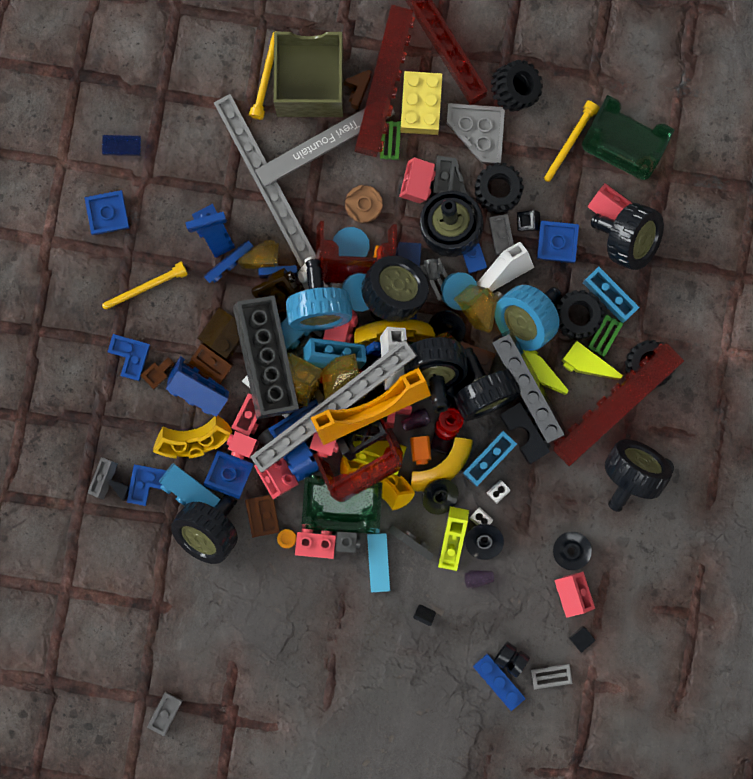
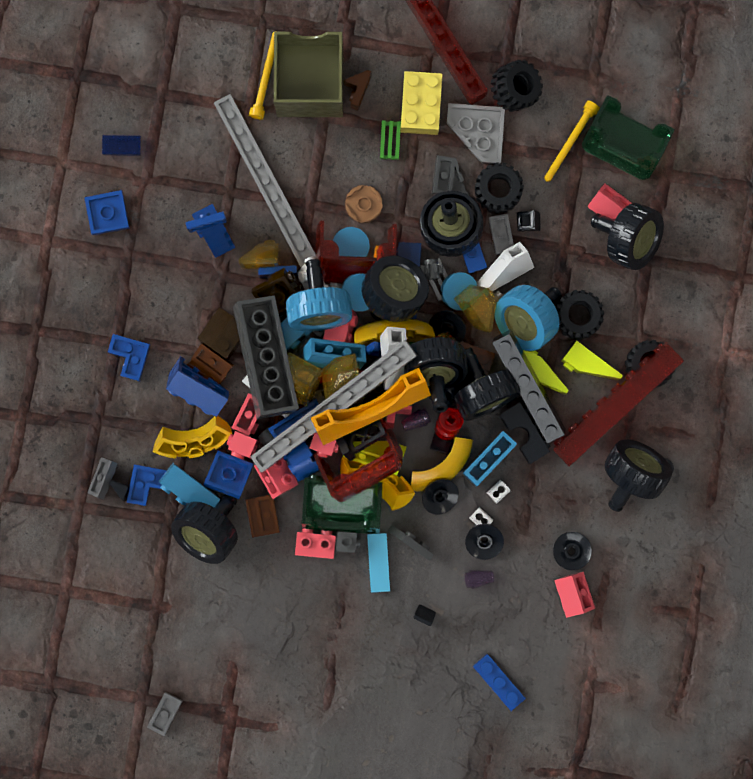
yellow piece [102,261,188,309] -> none
reddish brown plate [141,357,175,389] -> none
blue plate [203,240,254,283] -> none
light grey tile [255,97,395,188] -> none
light orange tile [277,529,297,548] -> none
clear red brick [354,5,415,157] -> none
coral brick [399,157,435,204] -> none
orange brick [410,436,432,465] -> none
neon yellow slope [438,506,469,571] -> none
black wheel [494,641,530,678] -> none
light grey tile [531,664,573,690] -> none
blue plate [537,221,579,263] -> none
black slope [569,626,596,653] -> none
dark azure brick [583,267,639,323] -> none
bright green tile [587,314,623,357] -> none

